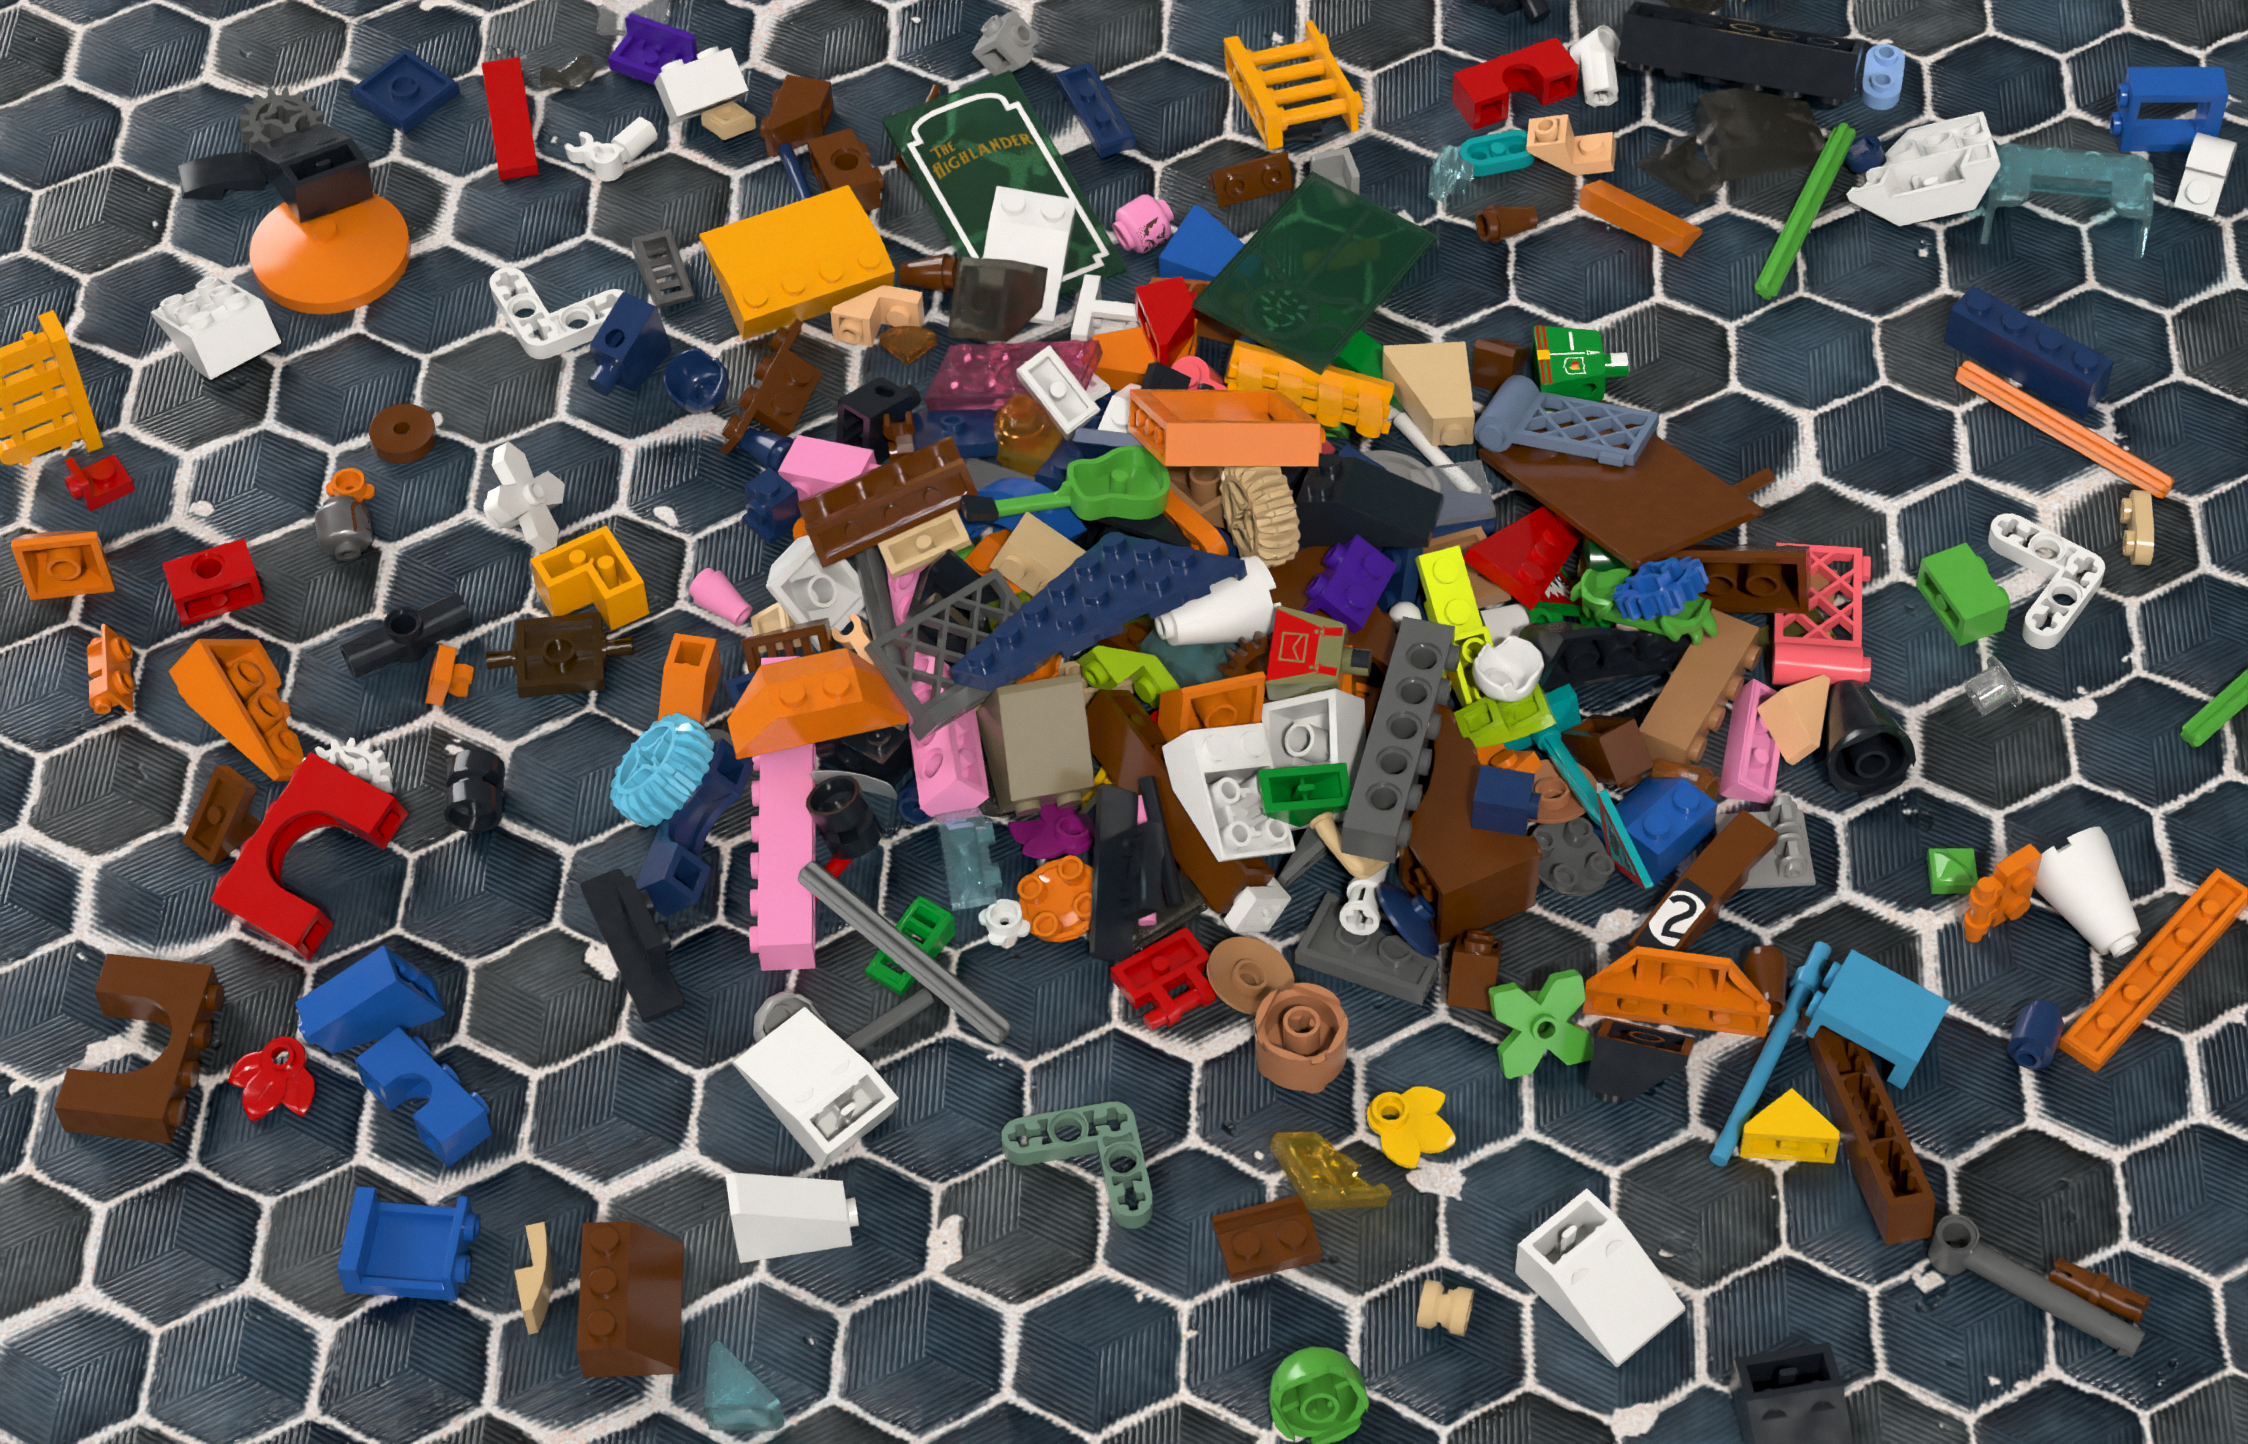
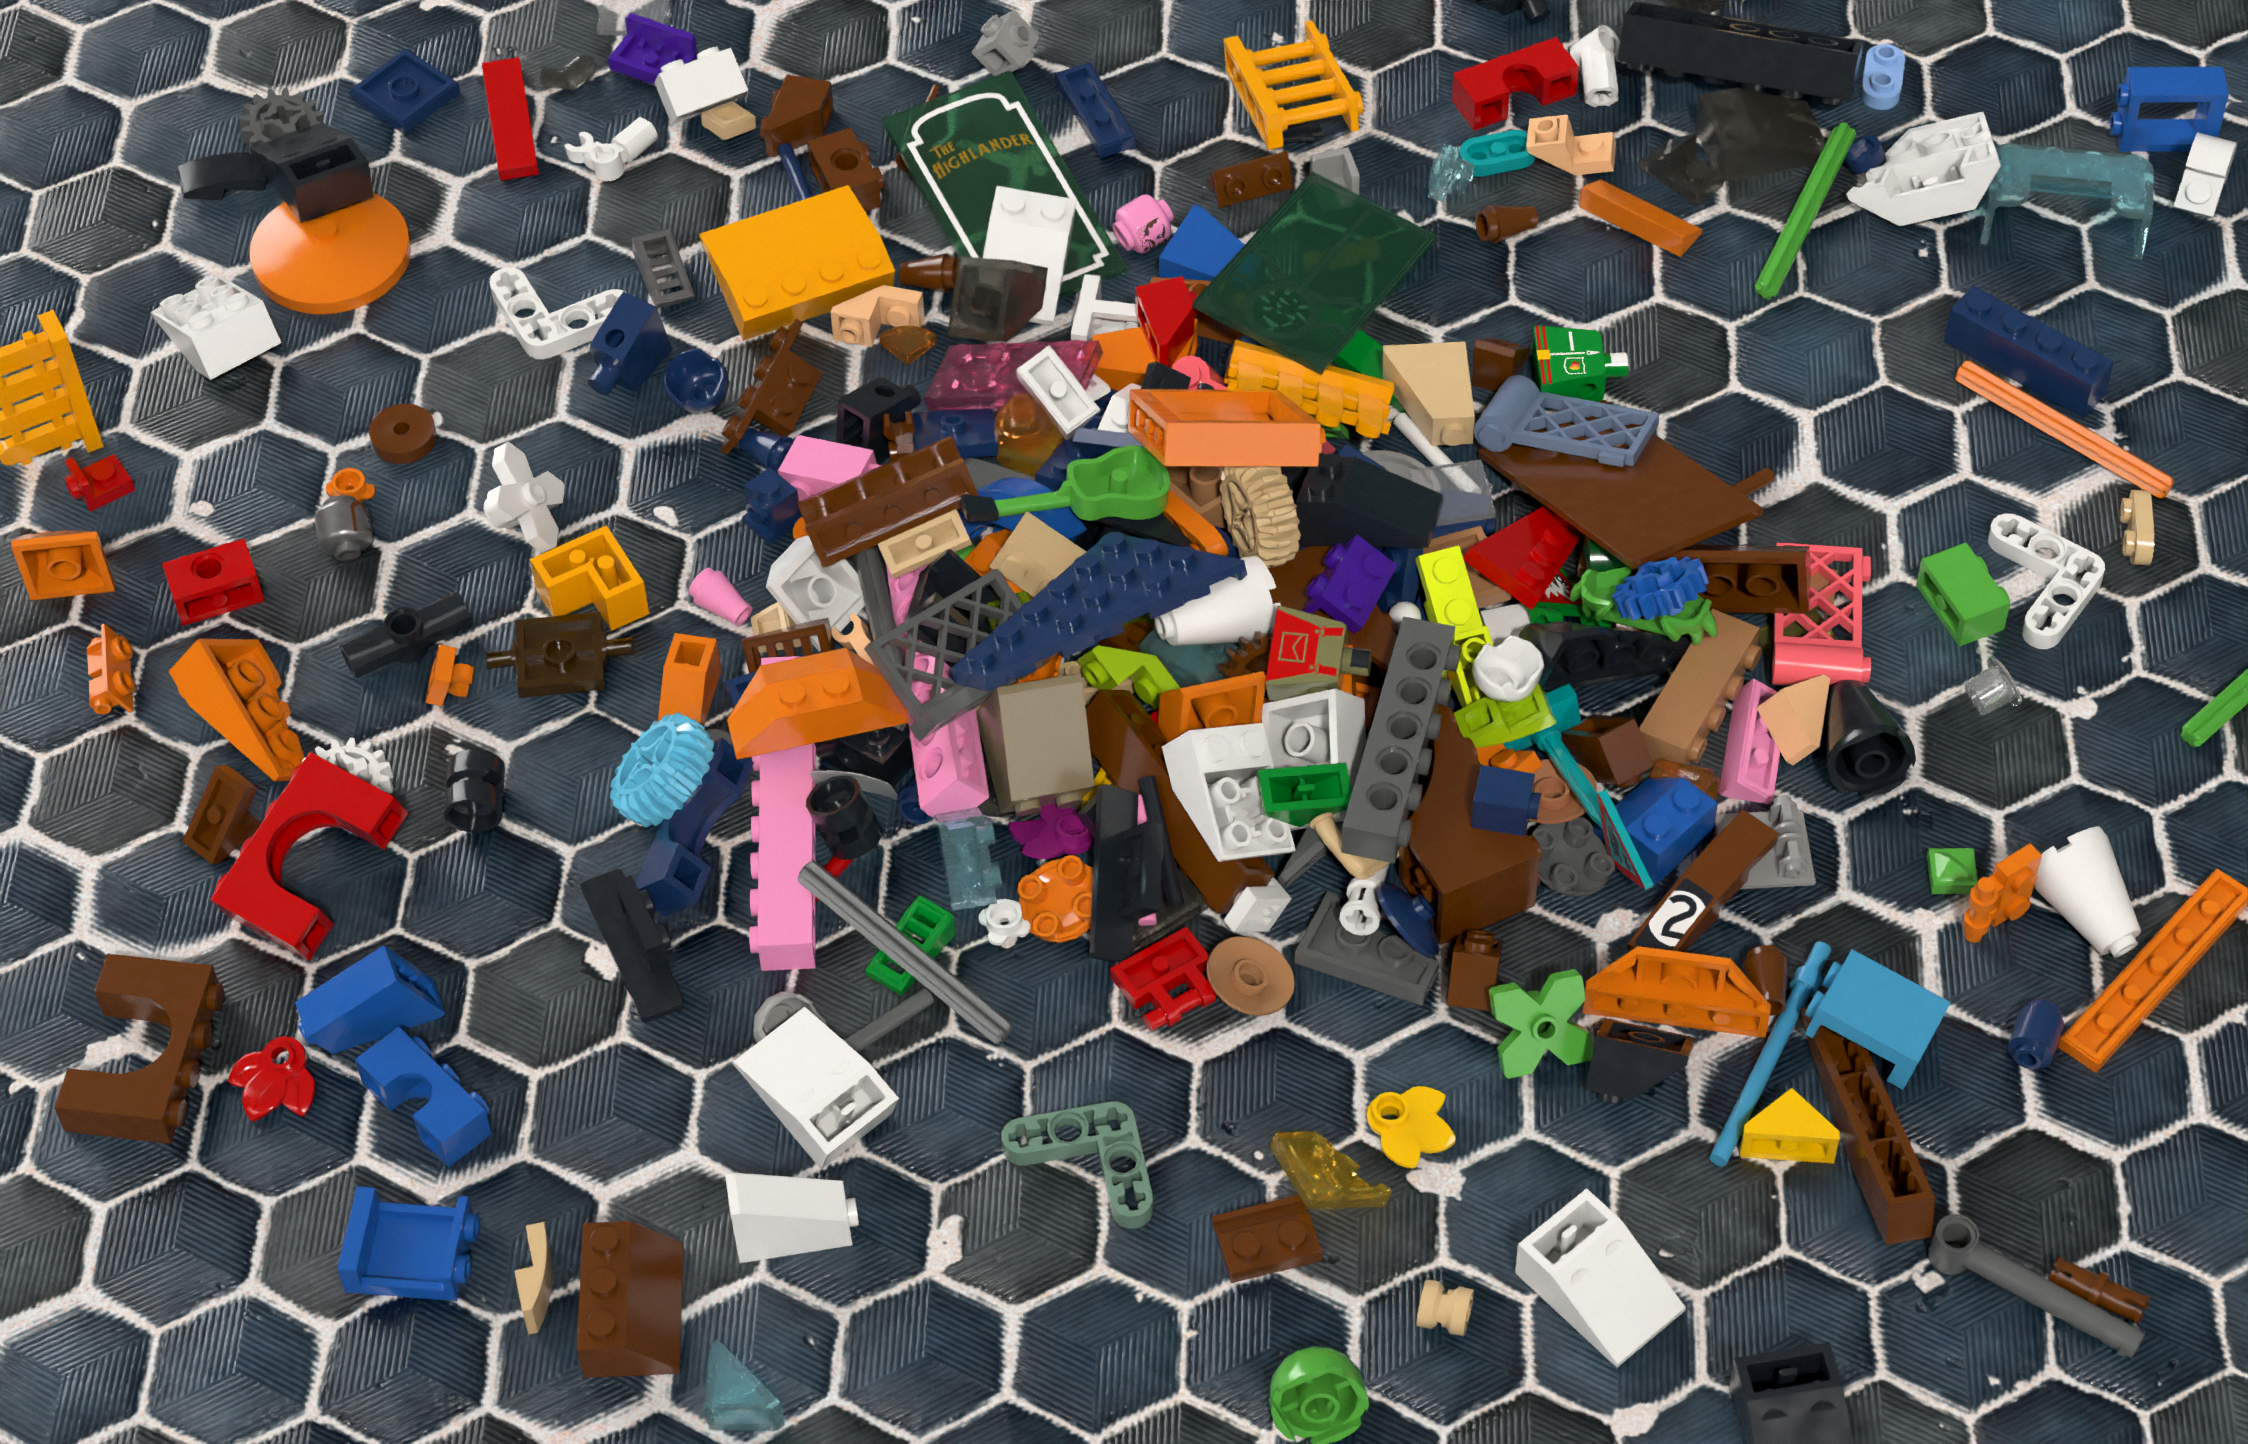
nougat brick [1255,983,1348,1094] -> none

